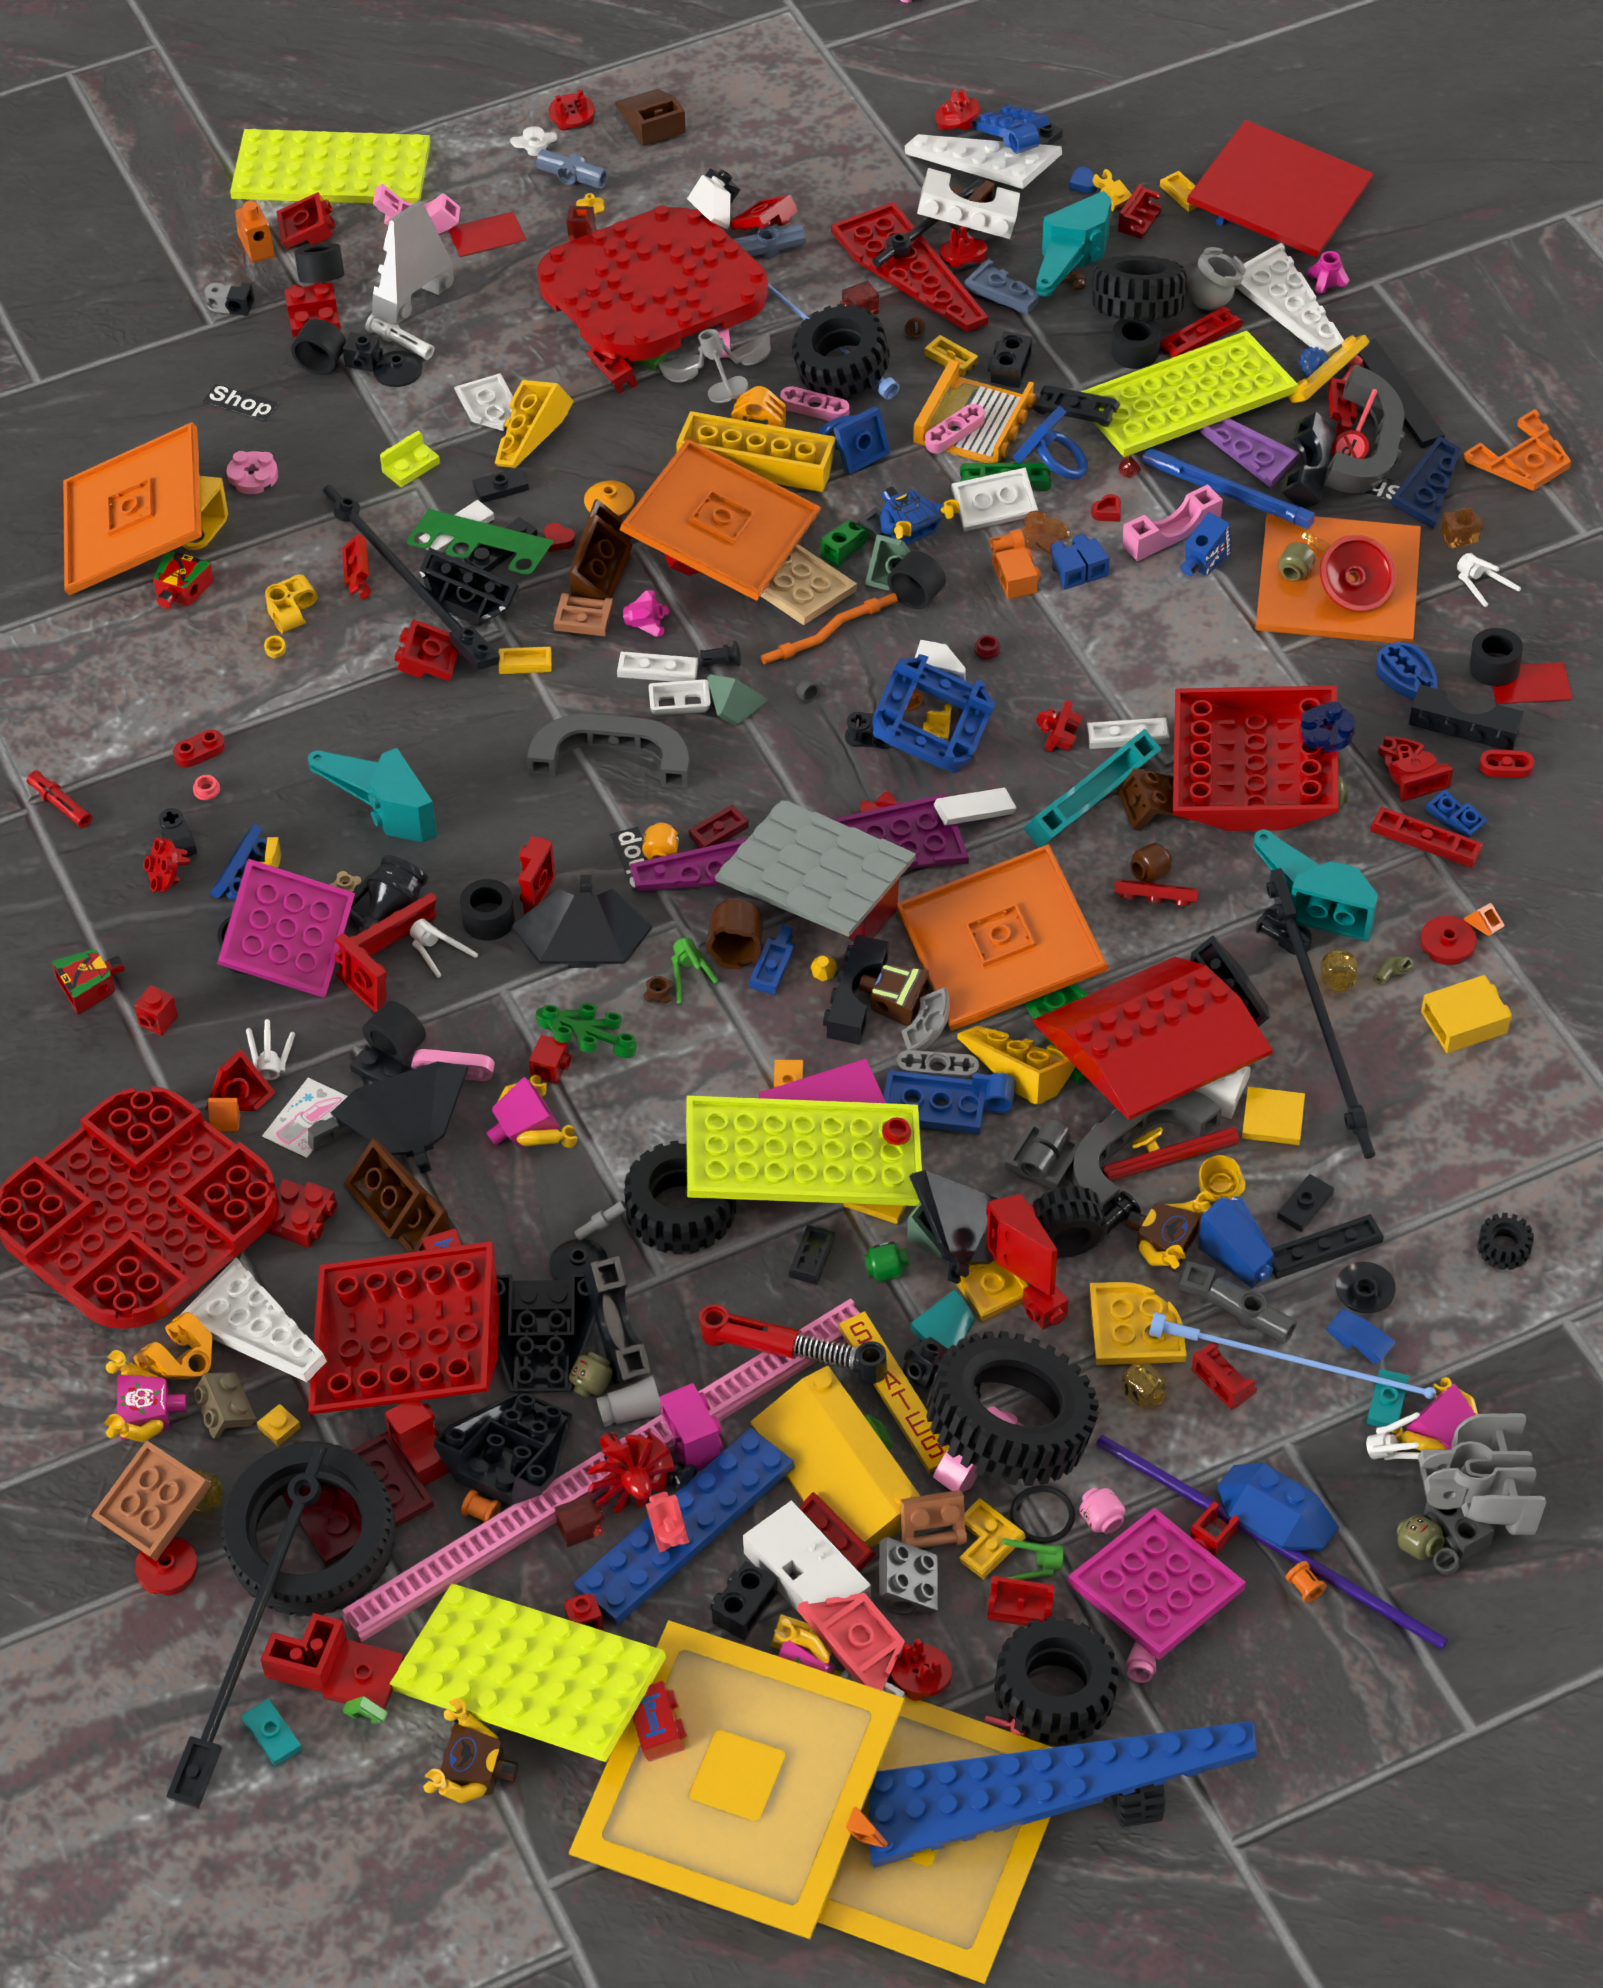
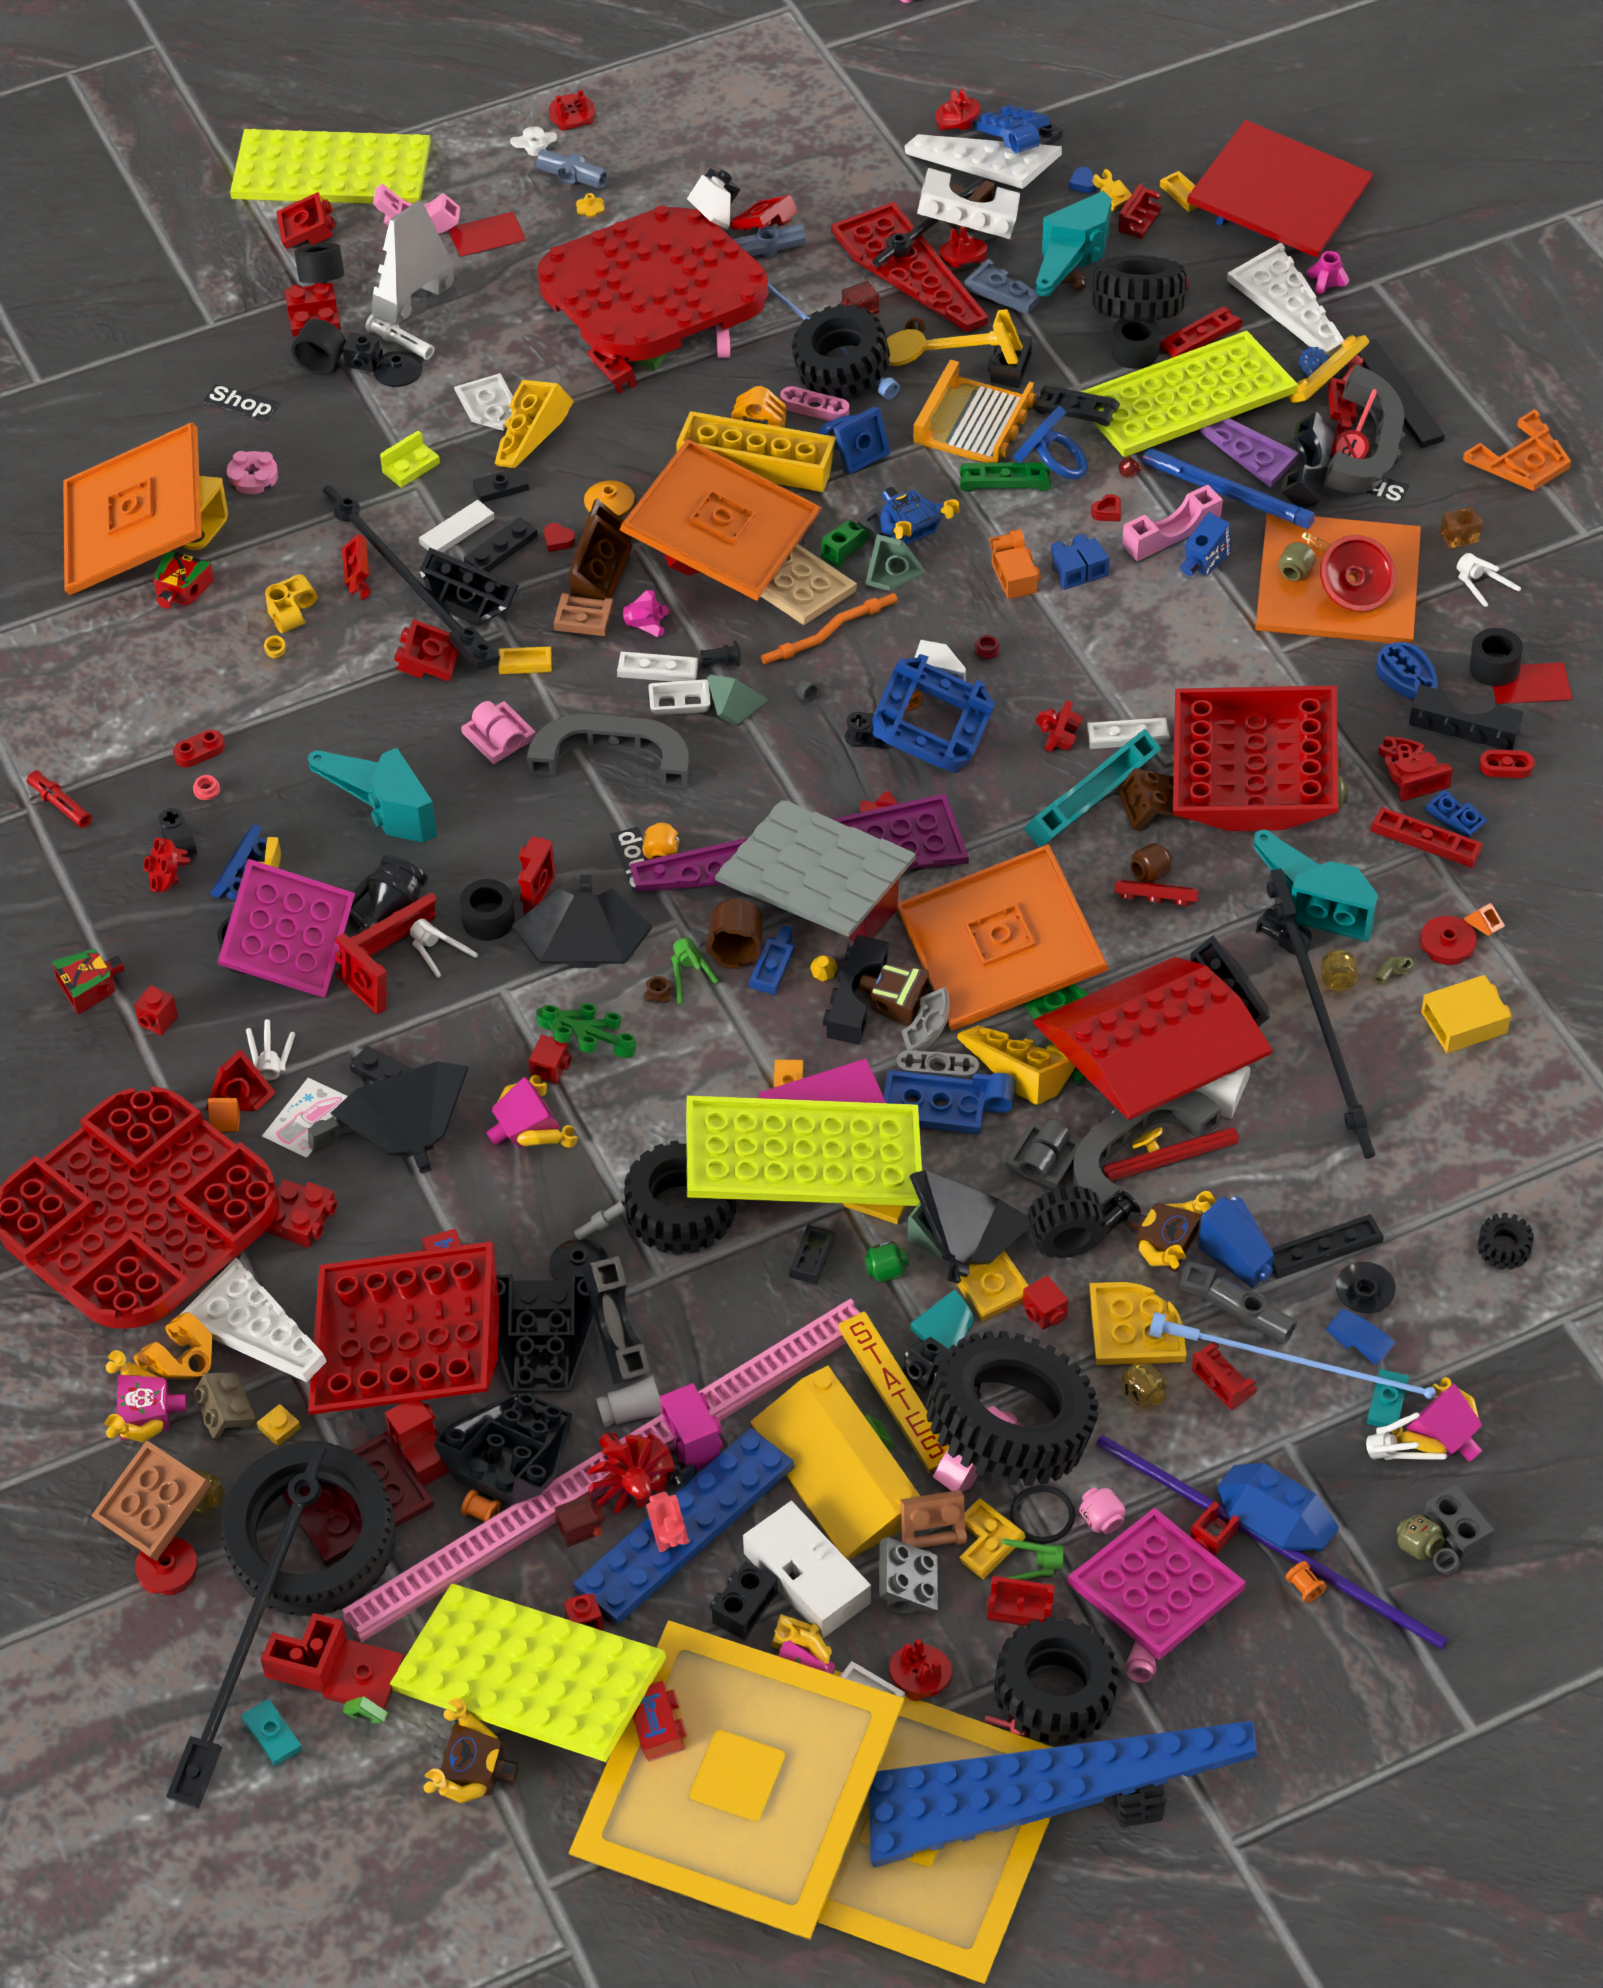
leg [204,282,255,316] -> none
orange torso [235,201,275,263] -> none
tan plate [330,871,362,892] -> none
reddish brown slope [344,1138,451,1253] -> none
black piece [362,1001,426,1063] -> none
green piece [407,509,554,575] -> none
bright pink beam [411,1049,495,1081] -> none
clear red brick [566,206,597,242] -> none
olive head [569,1351,613,1399] -> none
reddish brown slope [615,89,686,146] -> none
light grey plant [658,329,771,403] -> none
dark red plate [689,804,749,848] -> none
piece [699,1304,888,1384] -> none
coral wing [796,1593,905,1691] -> none
red tile [798,1492,876,1572] -> none
orange slope [846,1806,888,1848] -> none
red plate [882,1117,911,1145] -> none
black piece [887,551,946,609] -> none
yellow slope [923,704,952,741] -> none
yellow tile [924,335,979,377] -> none
bright pink beam [925,404,985,453] -> none
white tile [933,787,1016,826] -> none
white tile [951,468,1038,532] -> none
red slope [986,1194,1058,1296] -> none
clear orange plate [1022,511,1070,554] -> none
light grey tile [1186,247,1246,311] -> none
yellow hair [1198,1155,1246,1203] -> none
yellow tile [1242,1087,1305,1146] -> none
black plate [1277,1174,1334,1232] -> none
clear blue plate [1301,701,1355,752] -> none
dark blue wing [1390,436,1461,529] -> none
light grey piece [1418,1413,1546,1535] -> none
none -> bright pink plate [461,701,536,765]
none -> yellow piece [887,309,1023,366]

